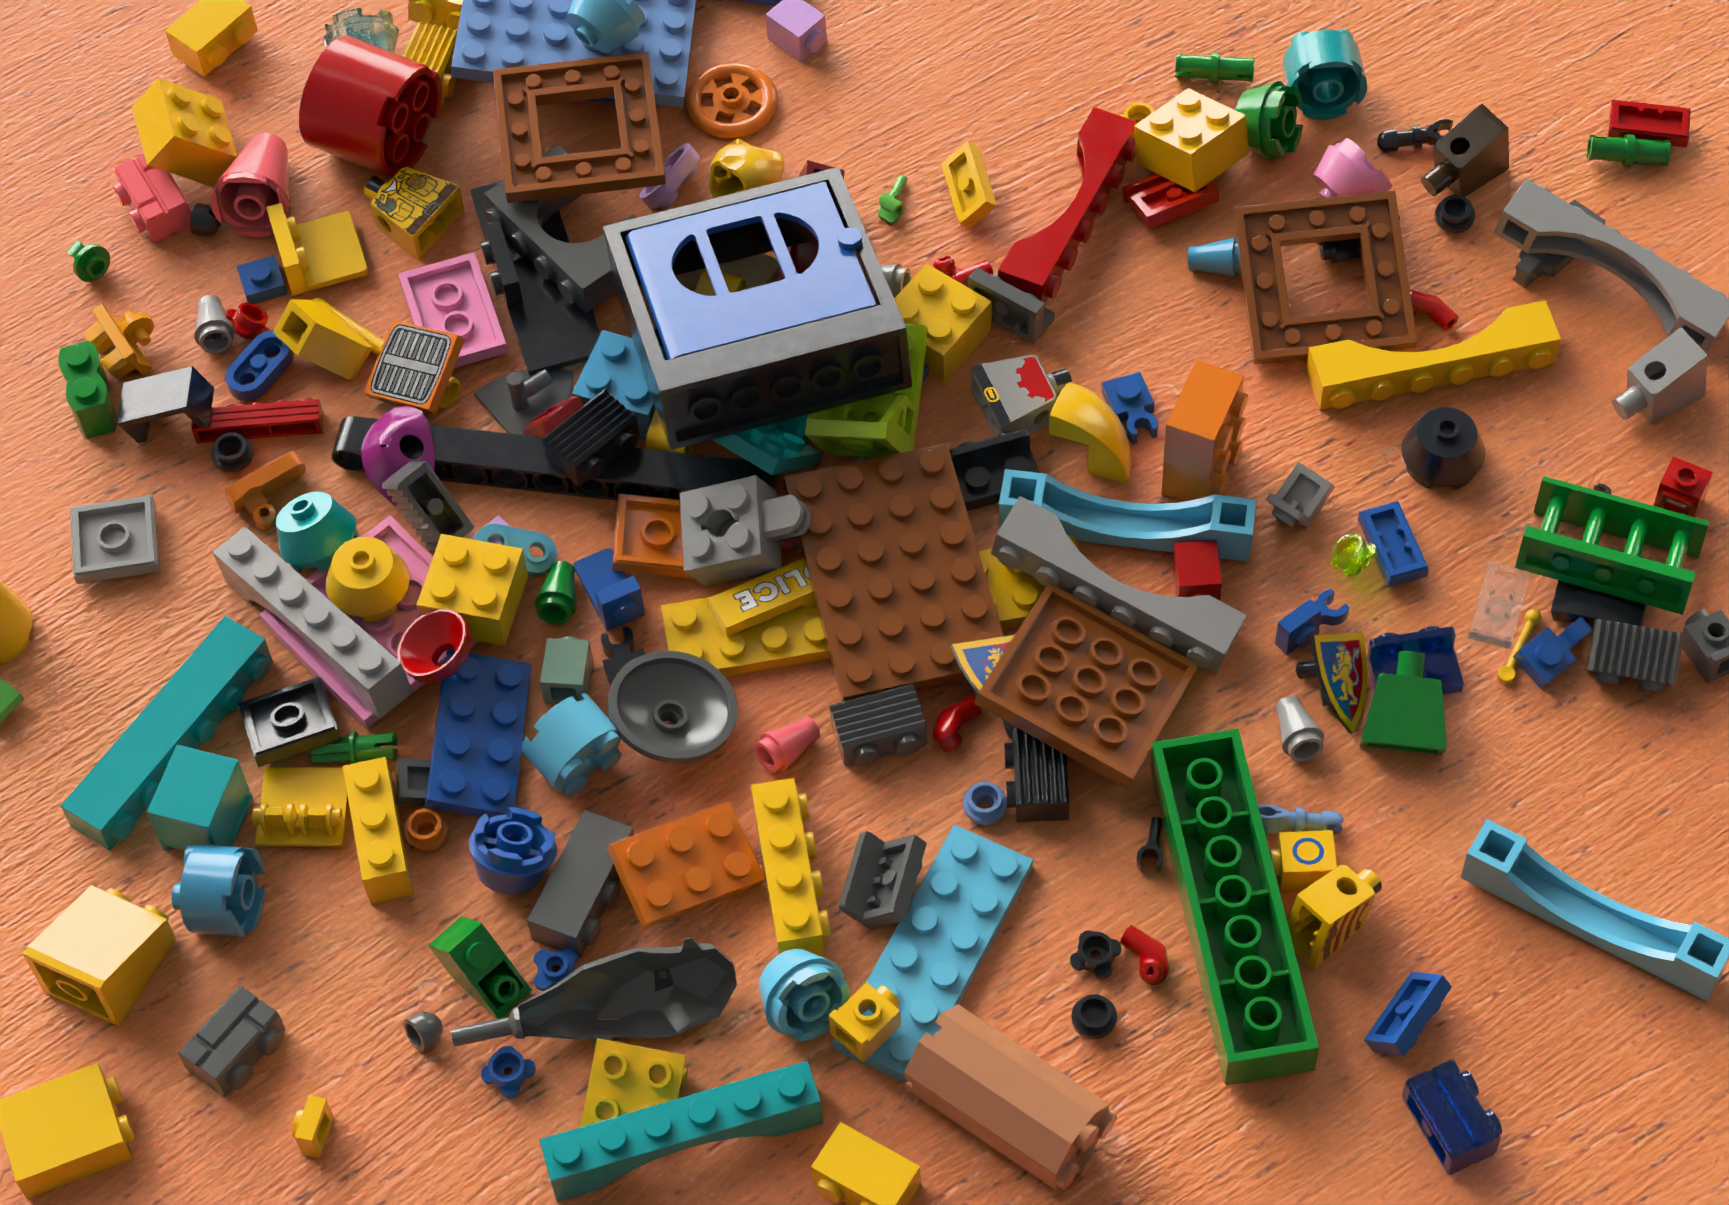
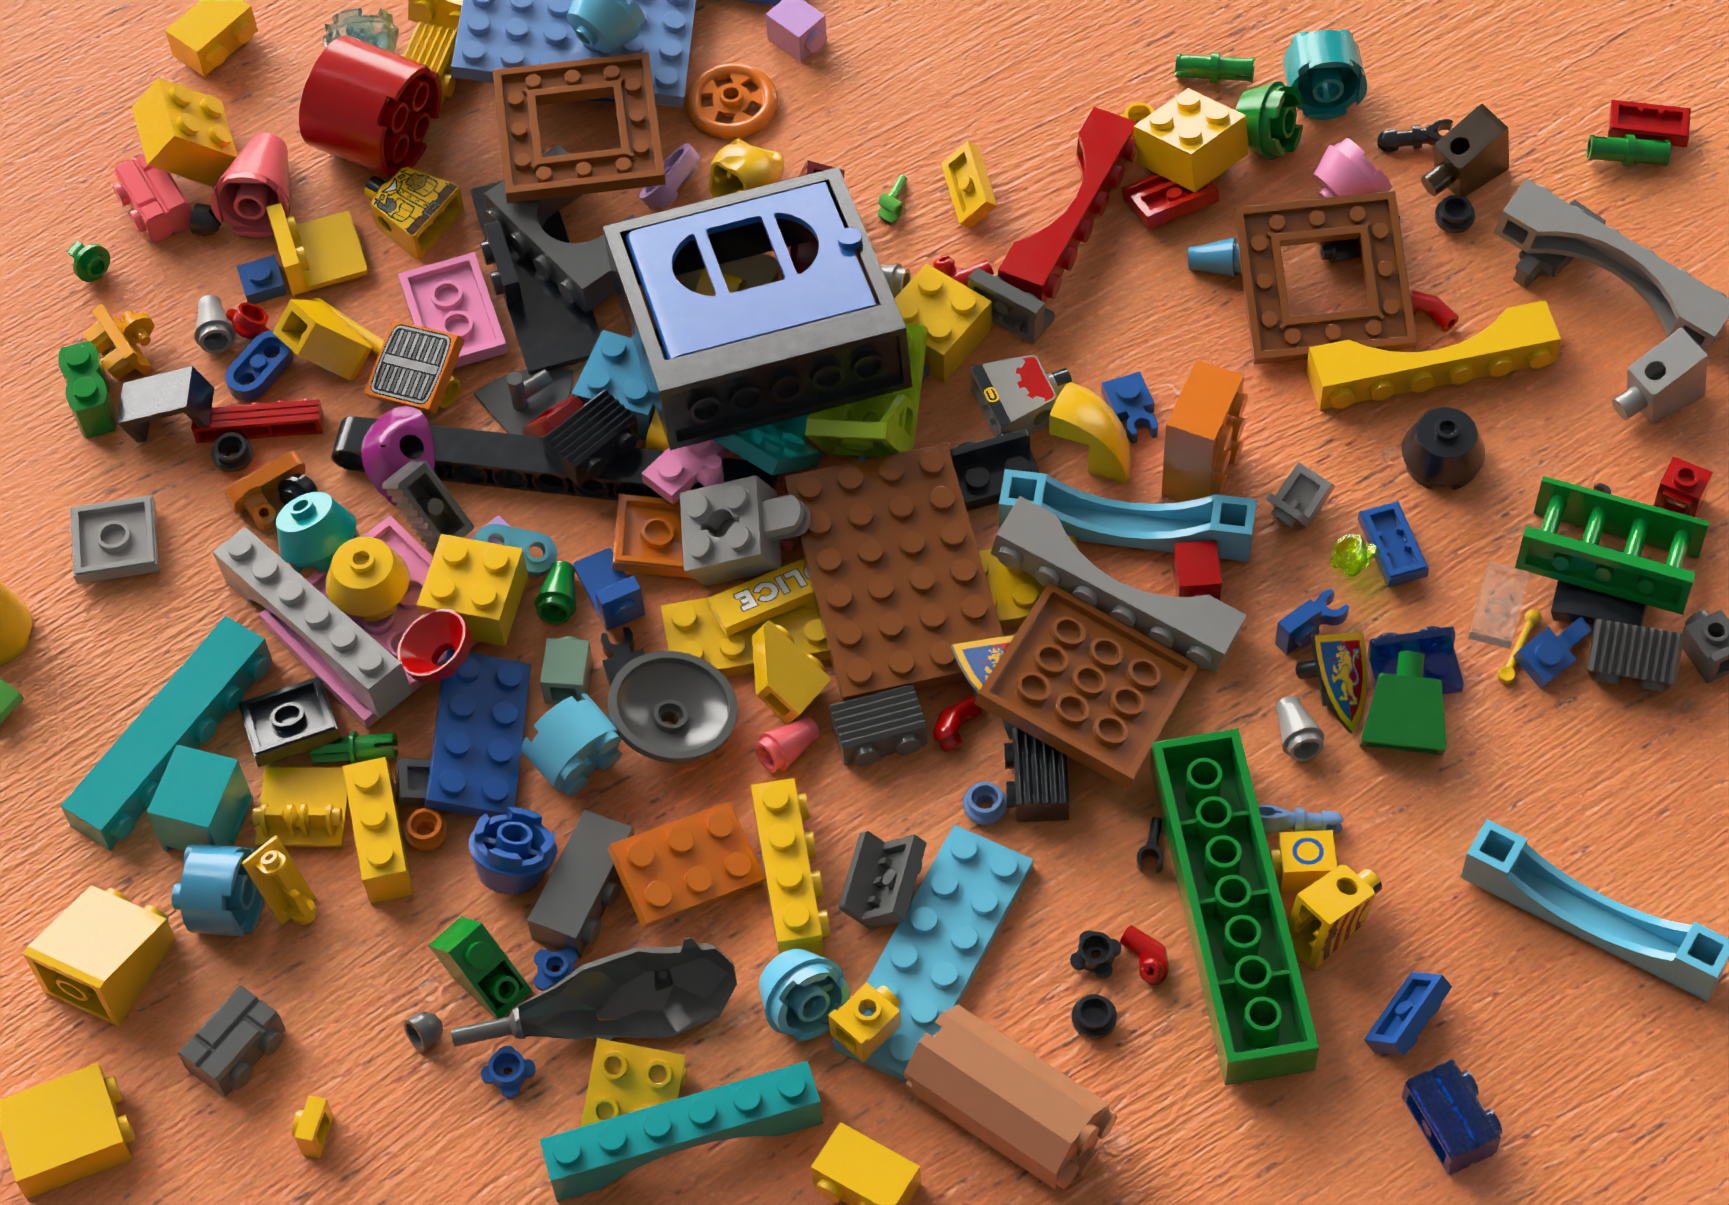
none -> yellow hinge [241,835,316,925]
none -> black plate [278,473,318,505]
none -> bright pink plate [641,440,730,505]
none -> yellow slope [752,620,832,724]

